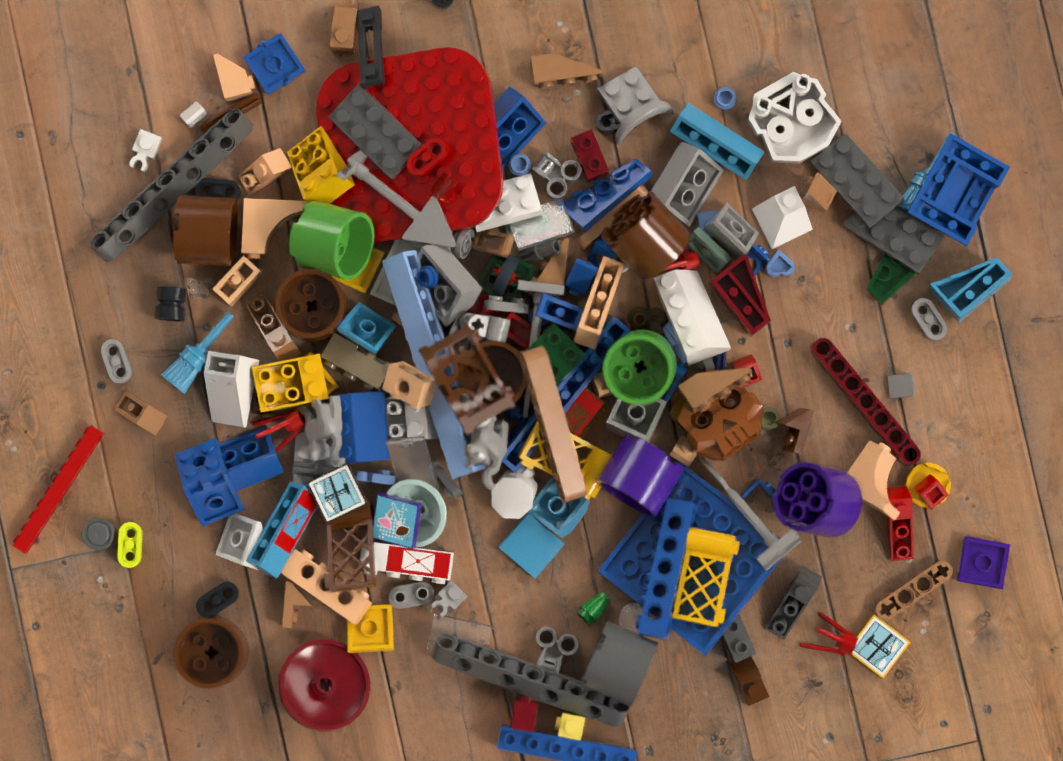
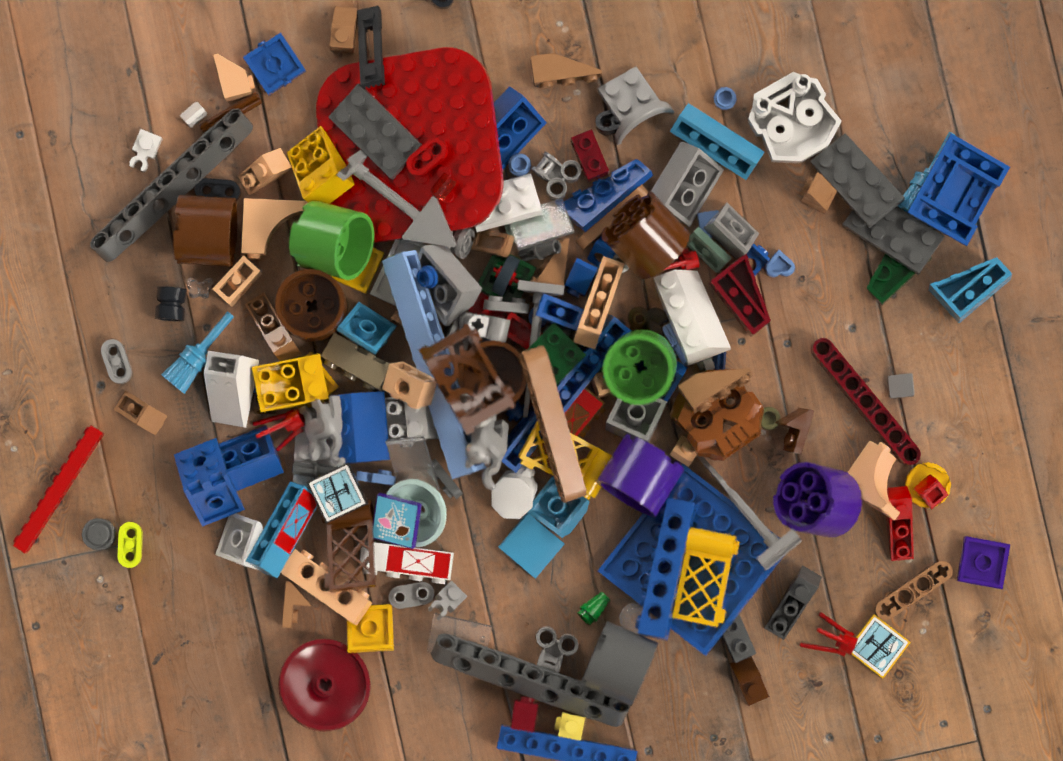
reddish brown brick [173,617,249,689] -> none
black plate [196,582,239,618] -> none
red slope [731,355,762,387] -> none
blue bracket [740,479,776,500] -> none
white slope [752,186,813,249] -> none
light grey plate [911,298,947,341] -> none

